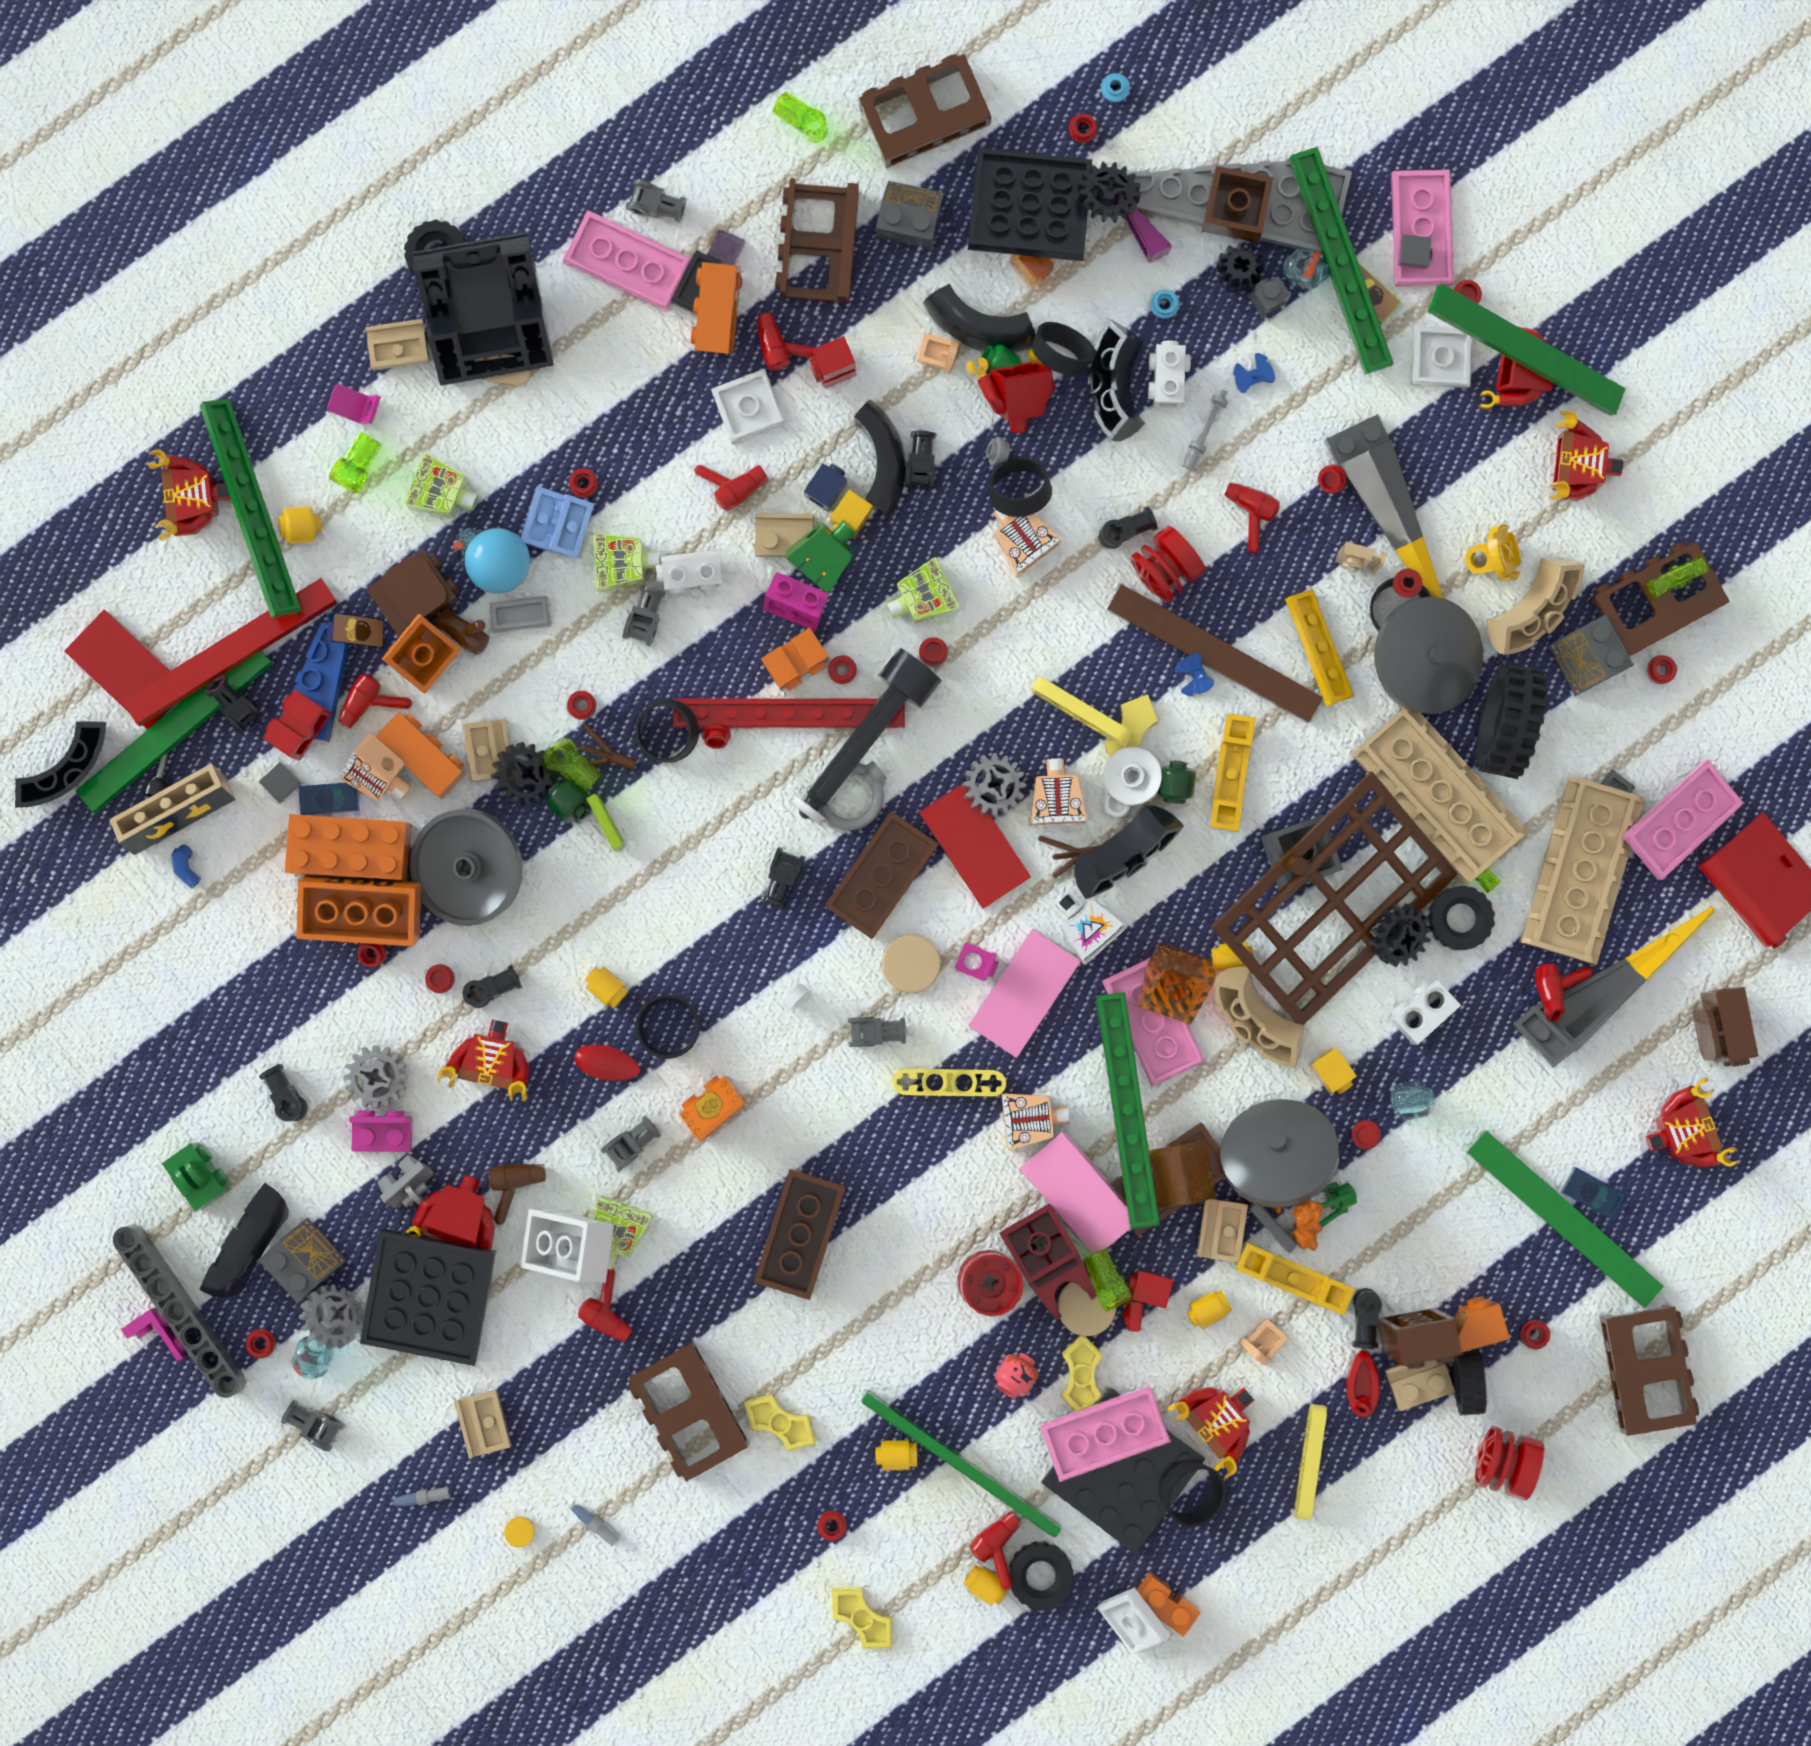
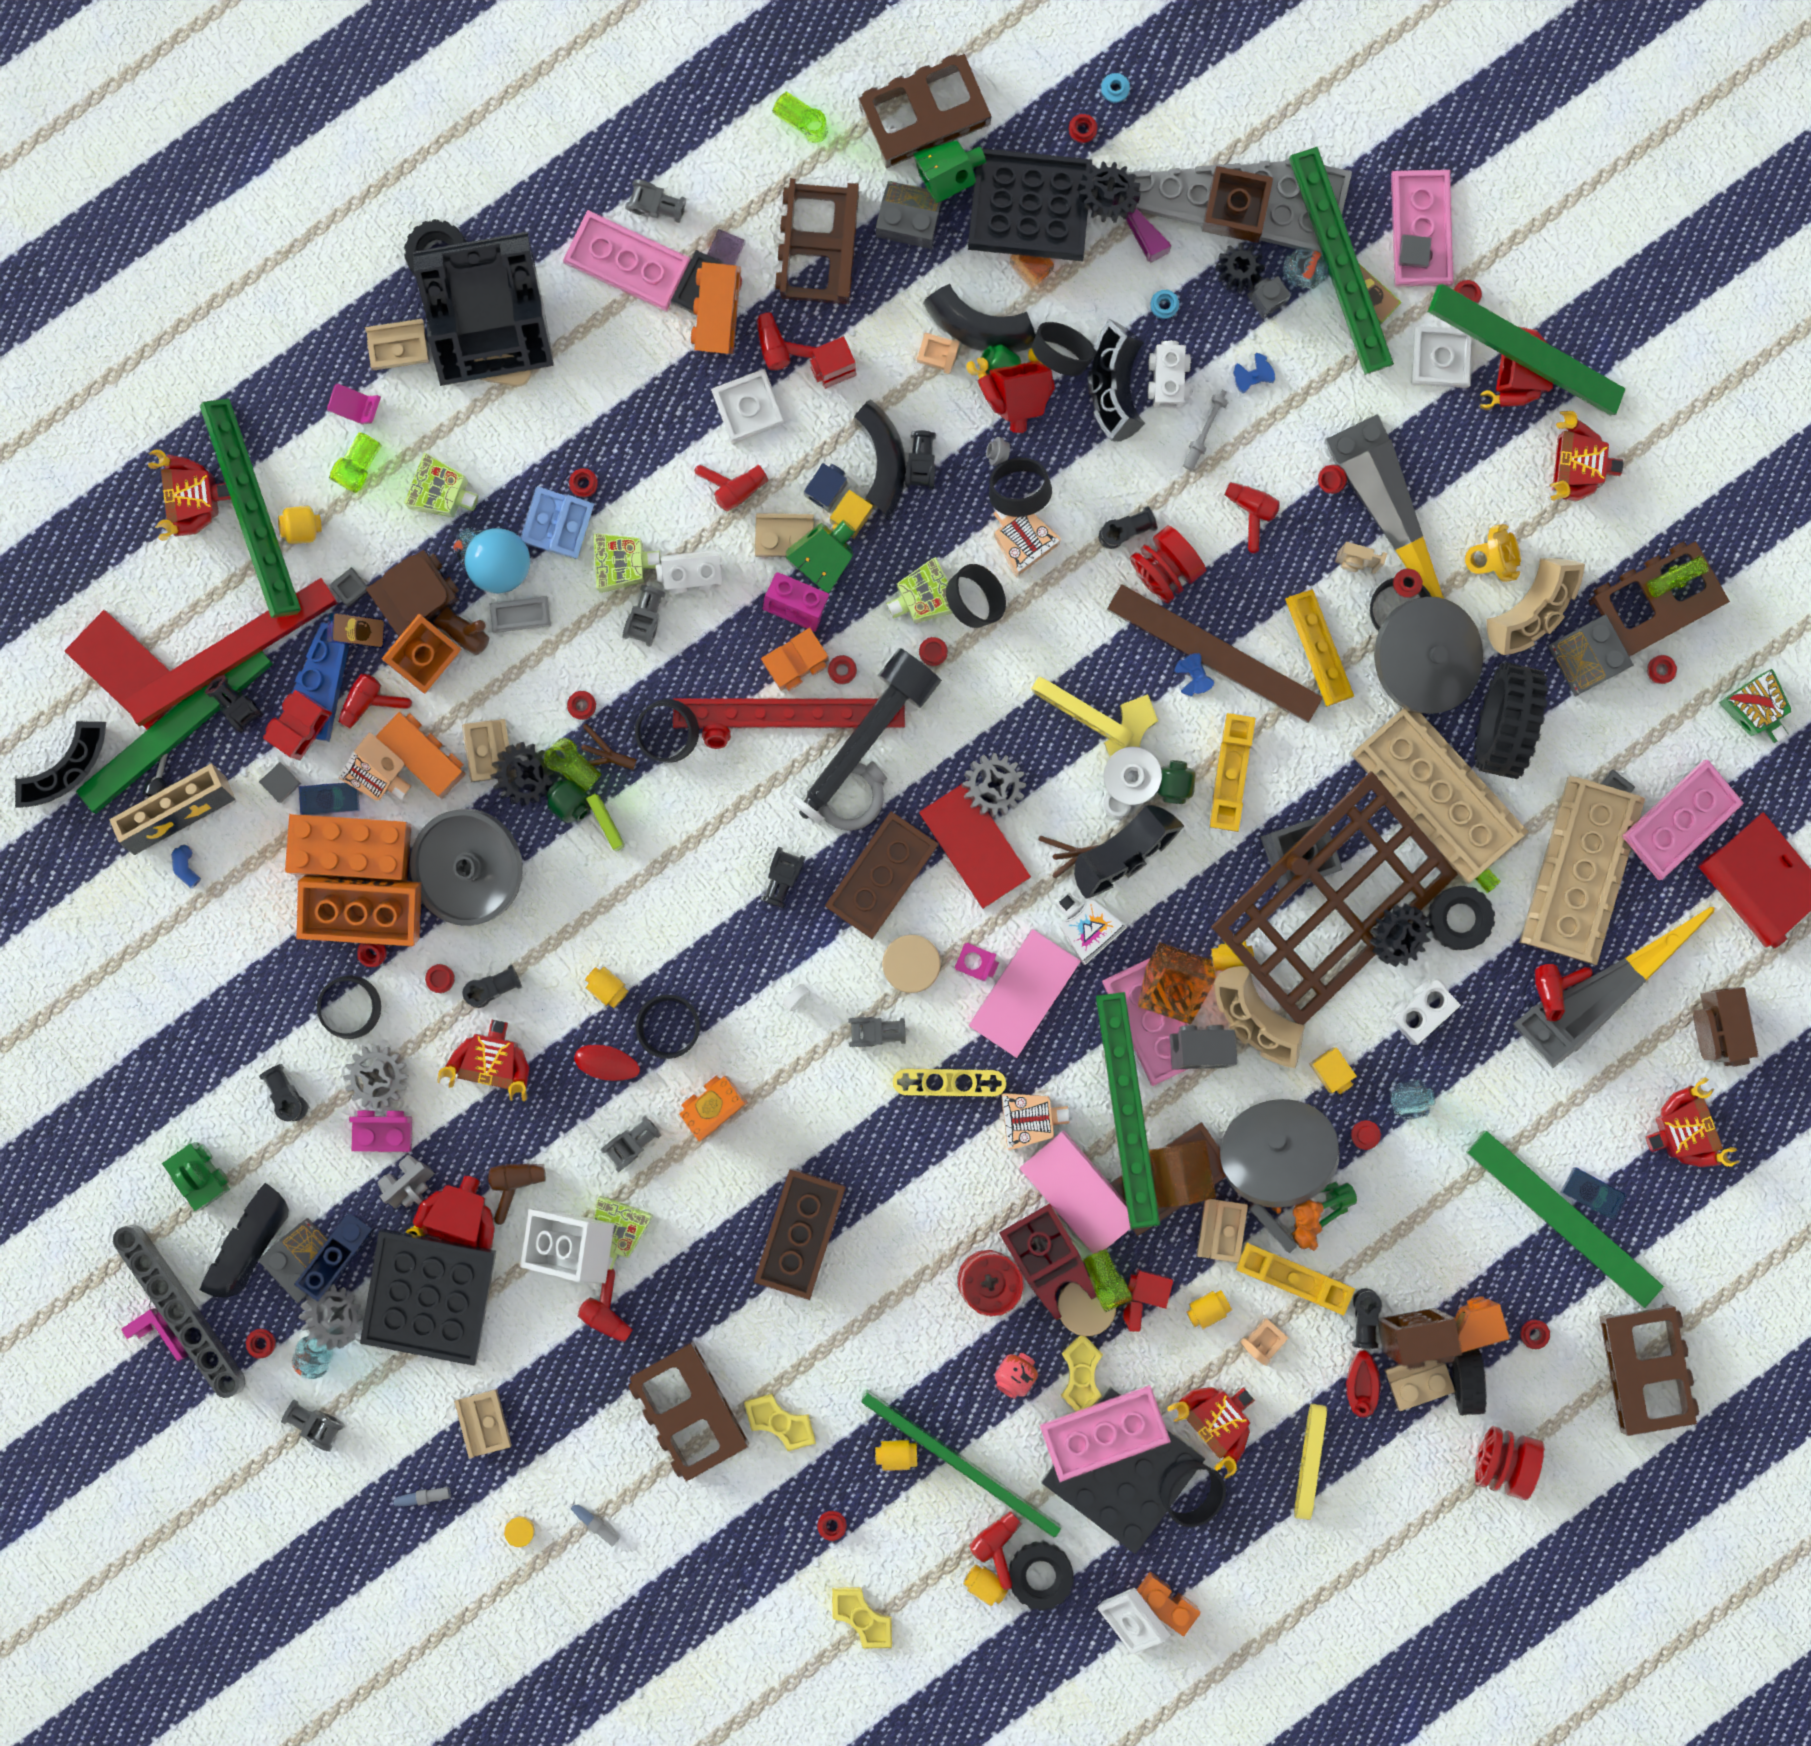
torso [1030,758,1087,825] -> none
none -> dark blue slope [294,1212,373,1302]
none -> black tyre [317,975,381,1039]
none -> dark grey tile [329,567,368,608]
none -> green torso [913,141,986,203]
none -> black tyre [946,564,1006,628]
none -> dark grey brick [1169,1025,1238,1070]
none -> torso [1719,669,1792,743]

